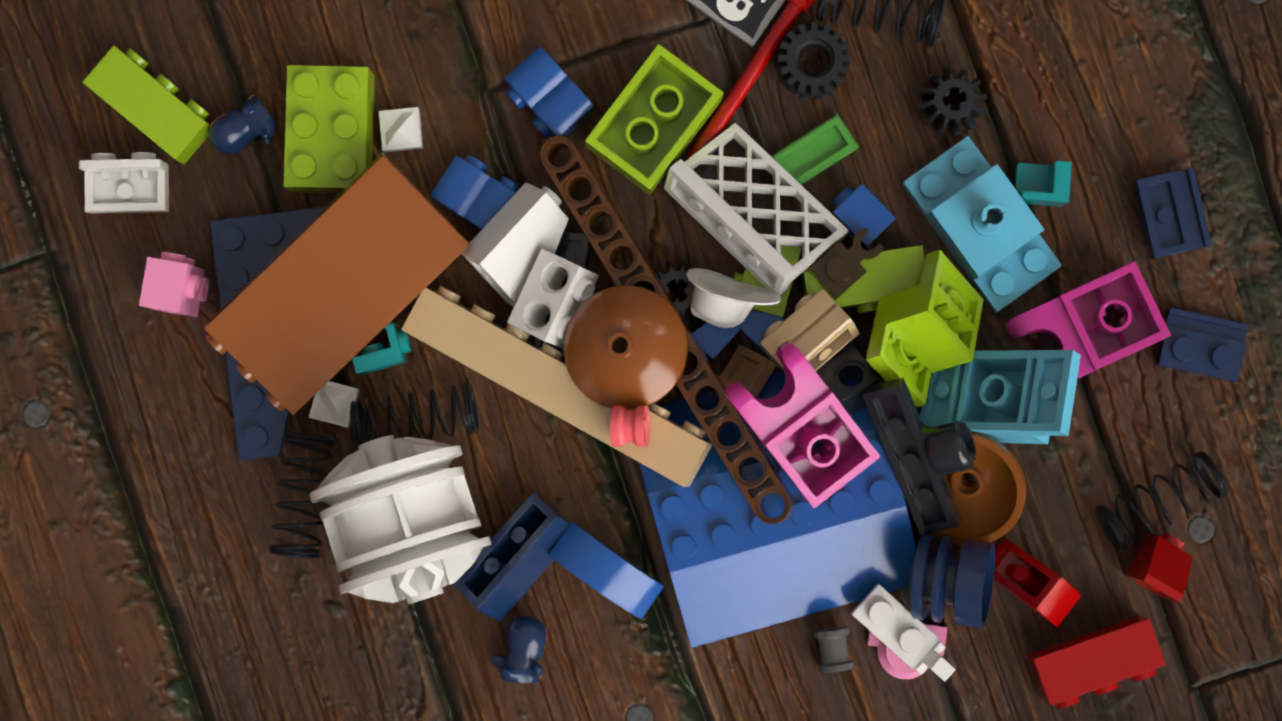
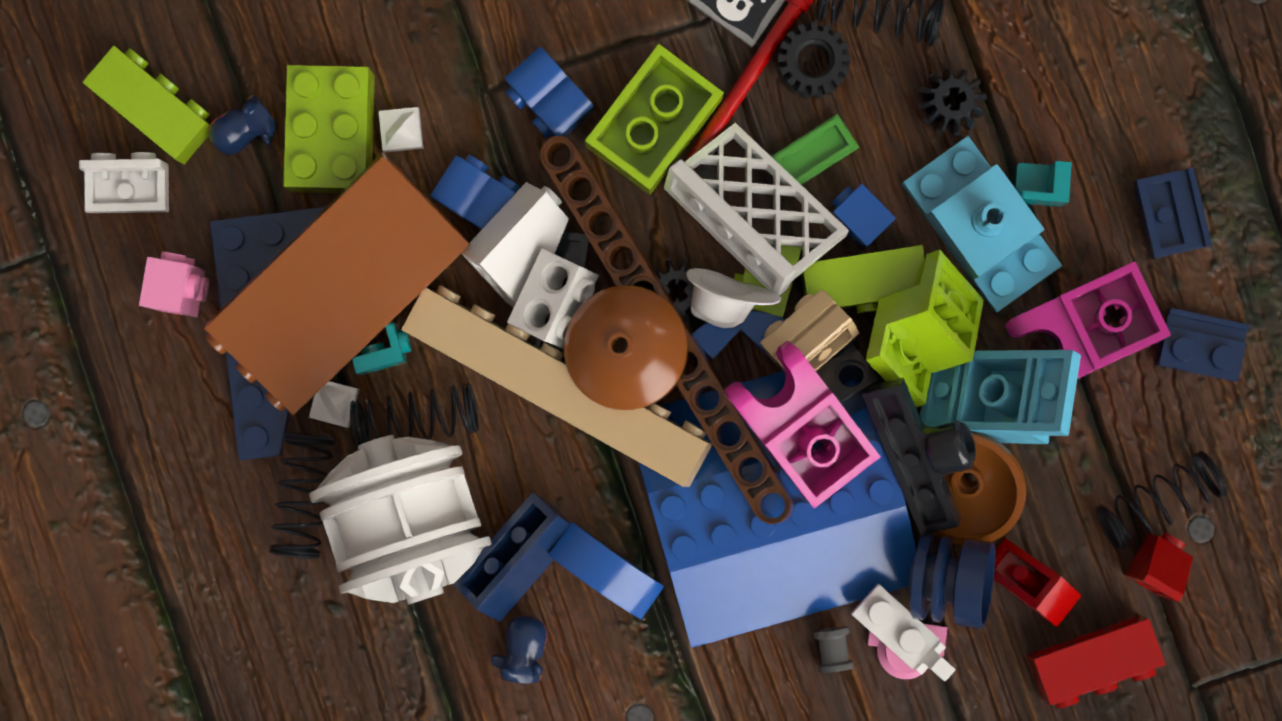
coral wheel [610,405,650,447] -> none
medium nougat bracket [713,345,776,397] -> none
dark brown plate [808,228,883,300] -> none

